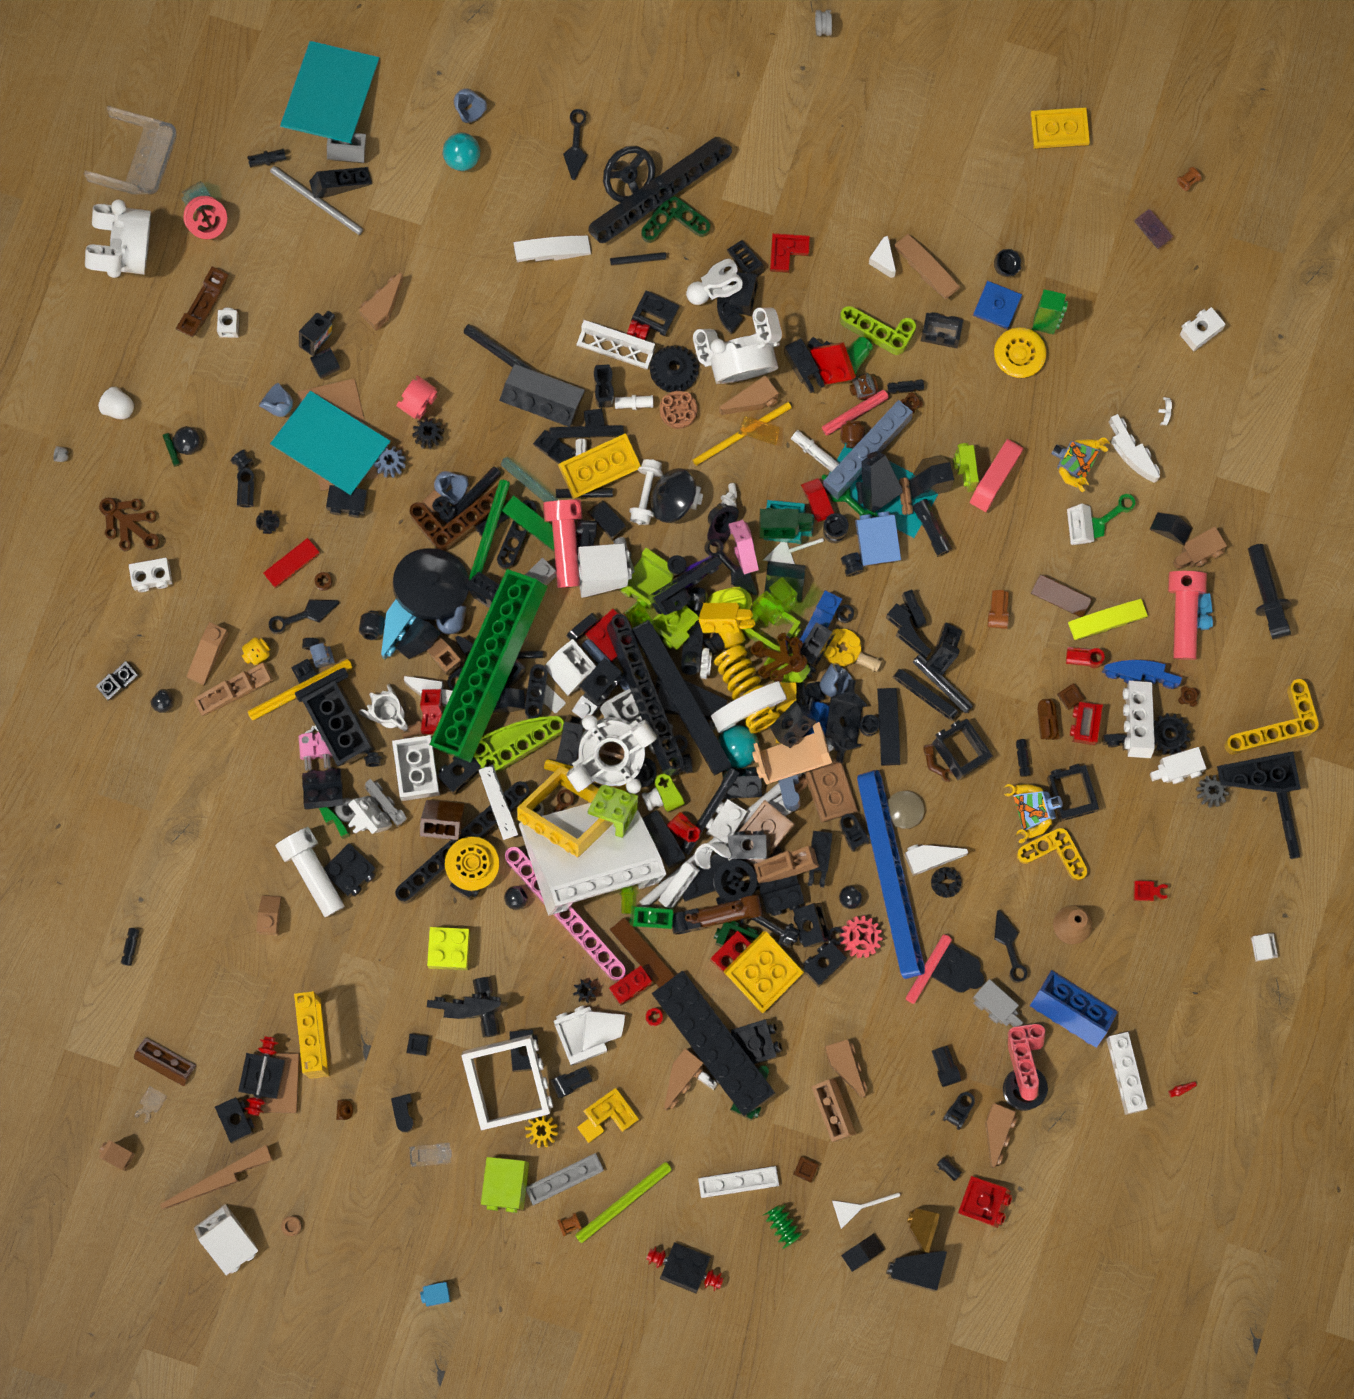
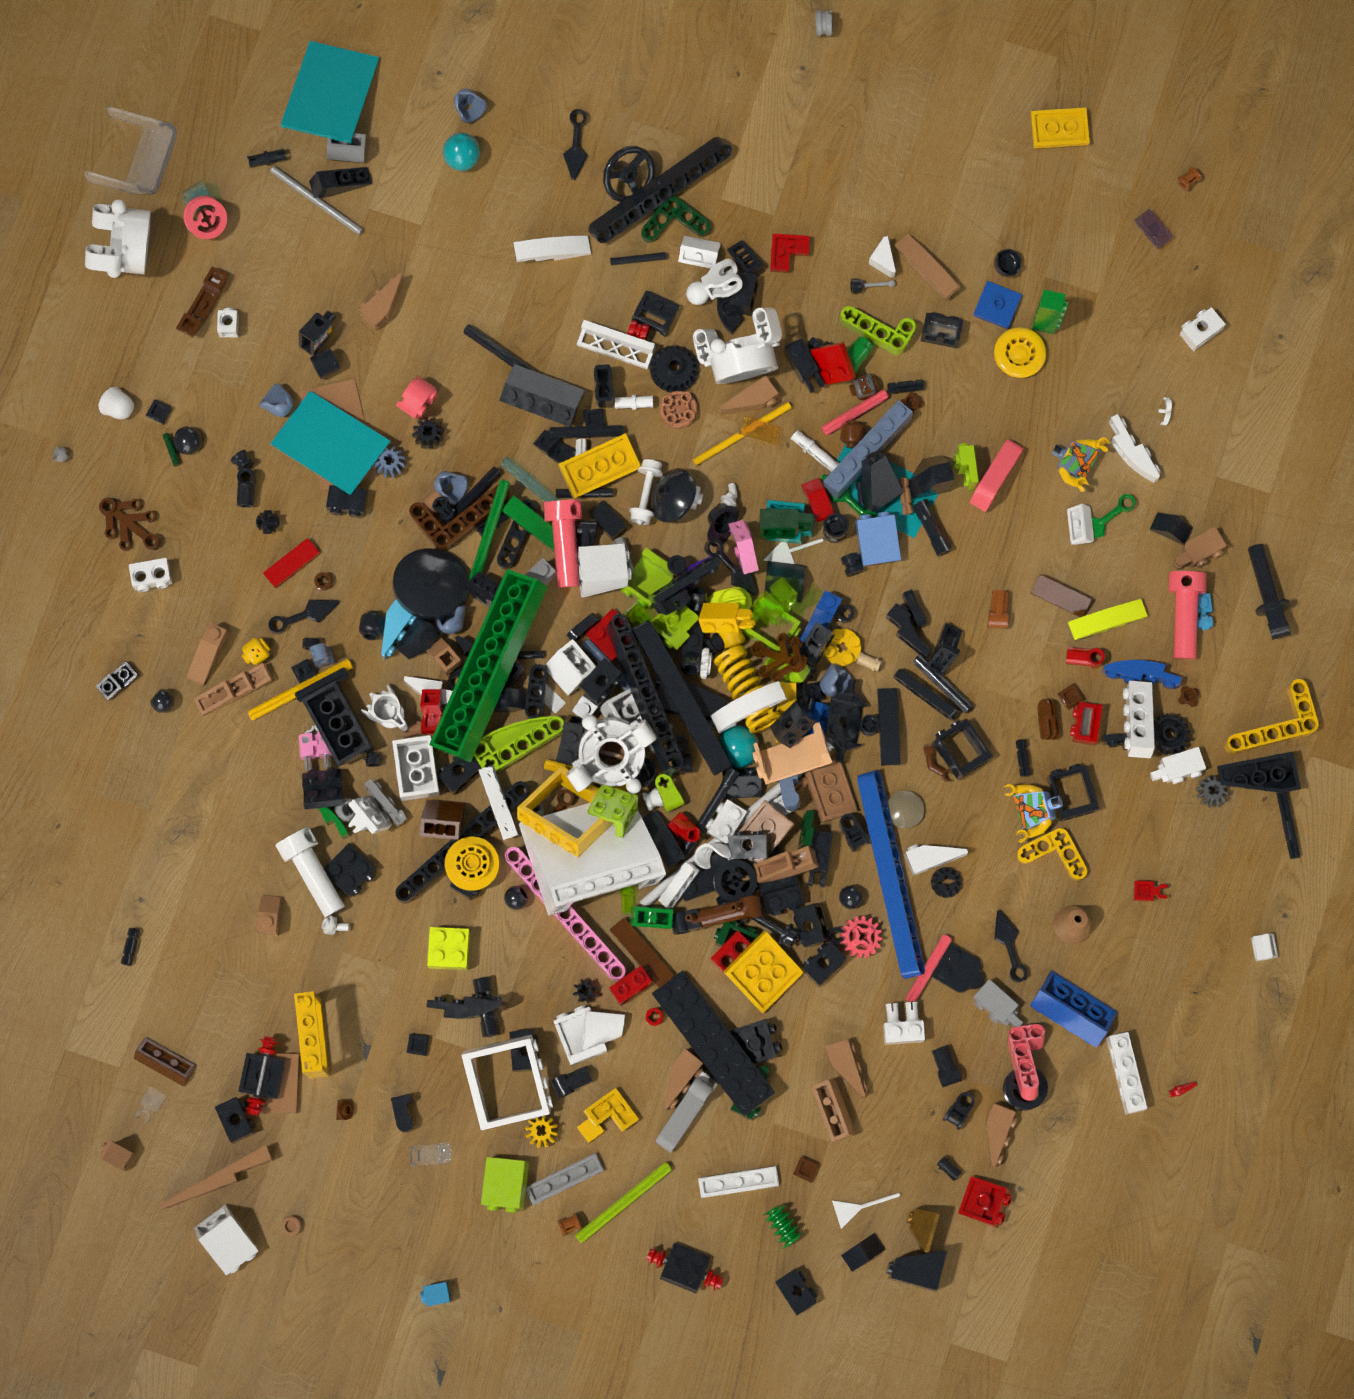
none -> black tile [146,399,172,425]
none -> white plate [322,915,351,935]
none -> light grey beam [655,1077,714,1153]
none -> white panel [678,236,720,268]
none -> black brick [775,1269,817,1316]
none -> dark green tile [798,810,814,849]
none -> hinge [850,278,896,294]
none -> white brick [883,1002,925,1045]

